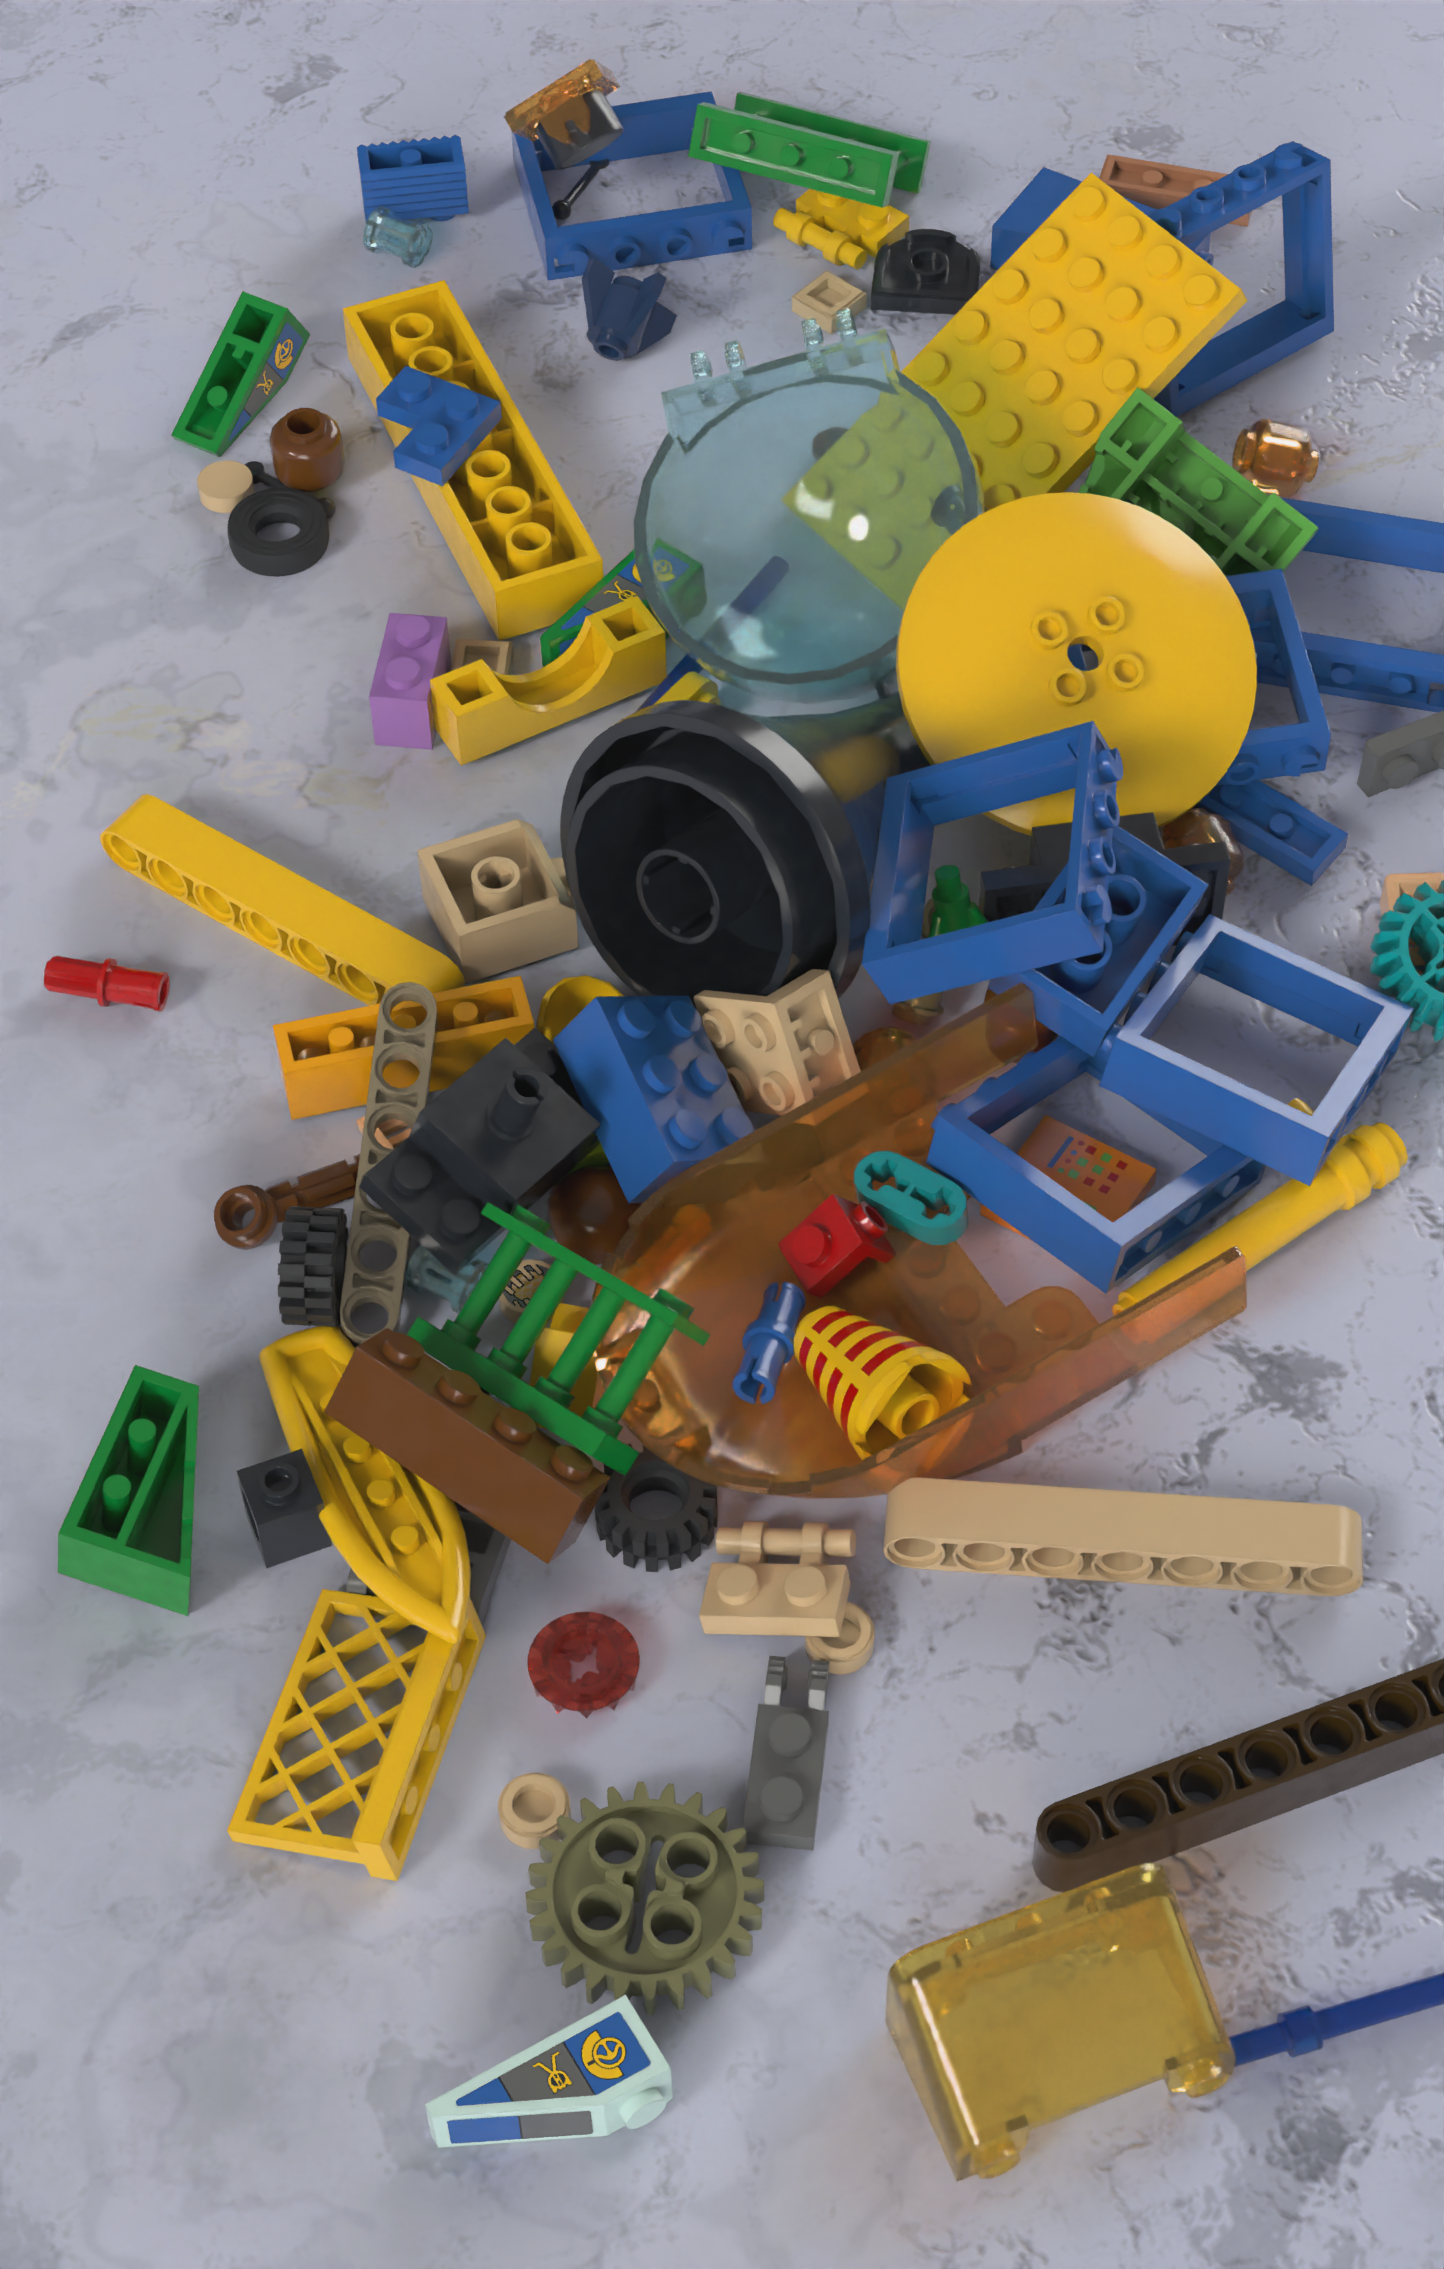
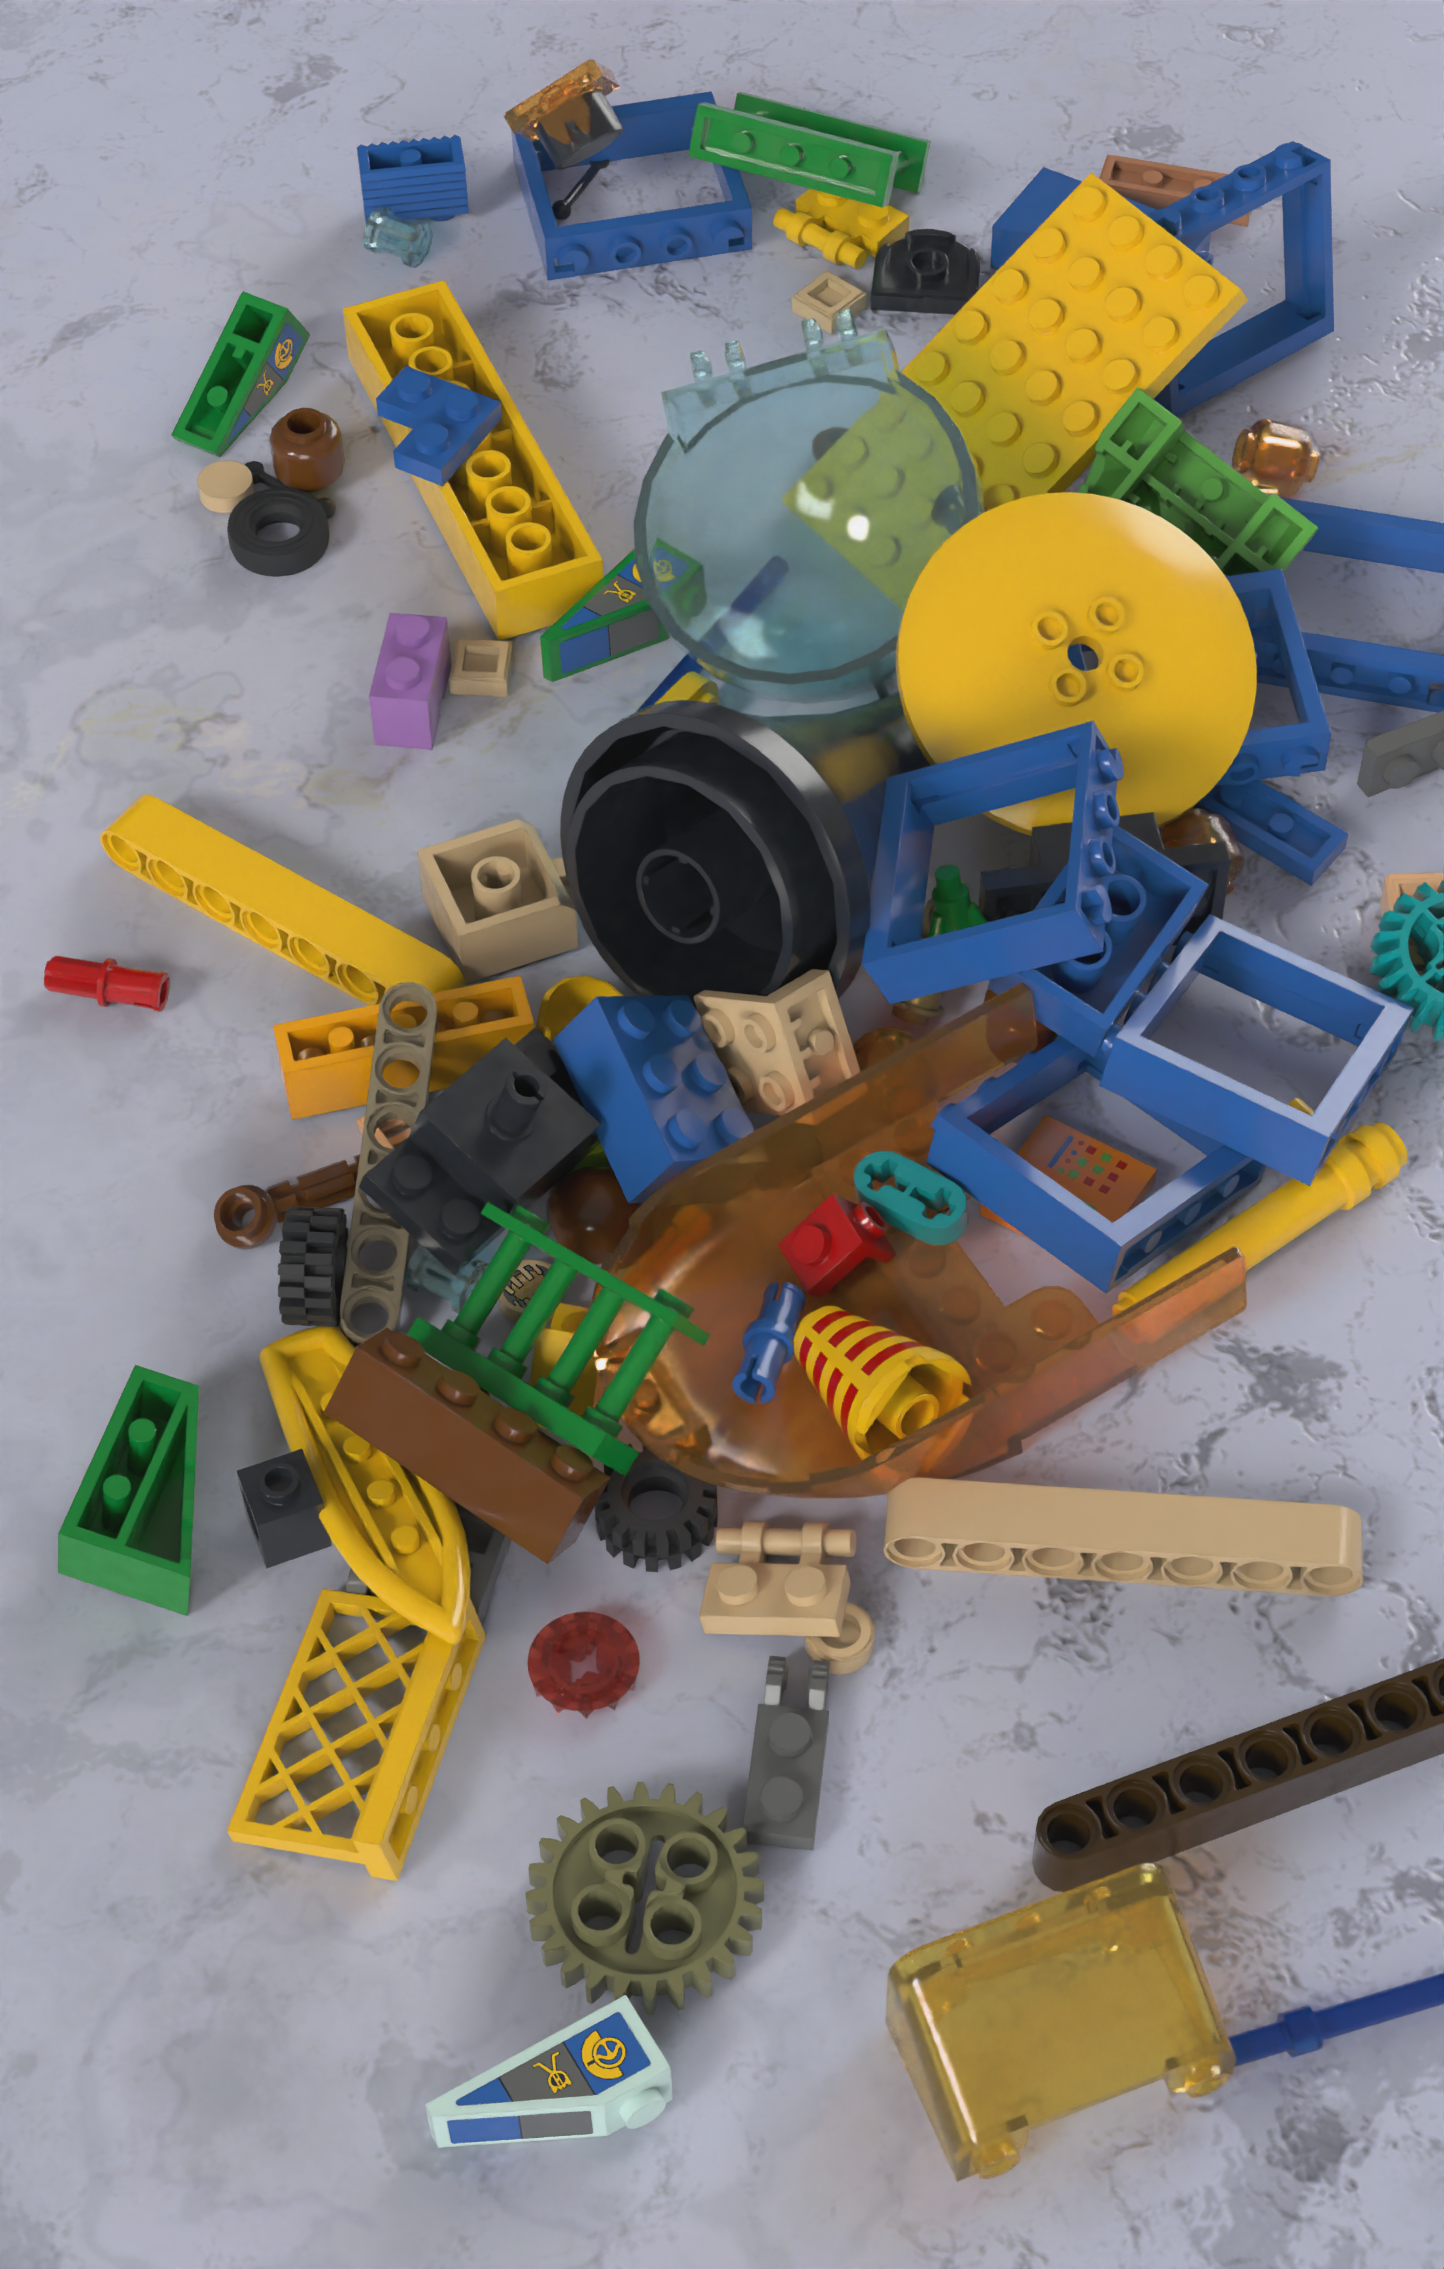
yellow arch [430,596,667,766] -> none
tan tile [498,1773,571,1849] -> none
dark blue brick [582,258,677,361] -> none

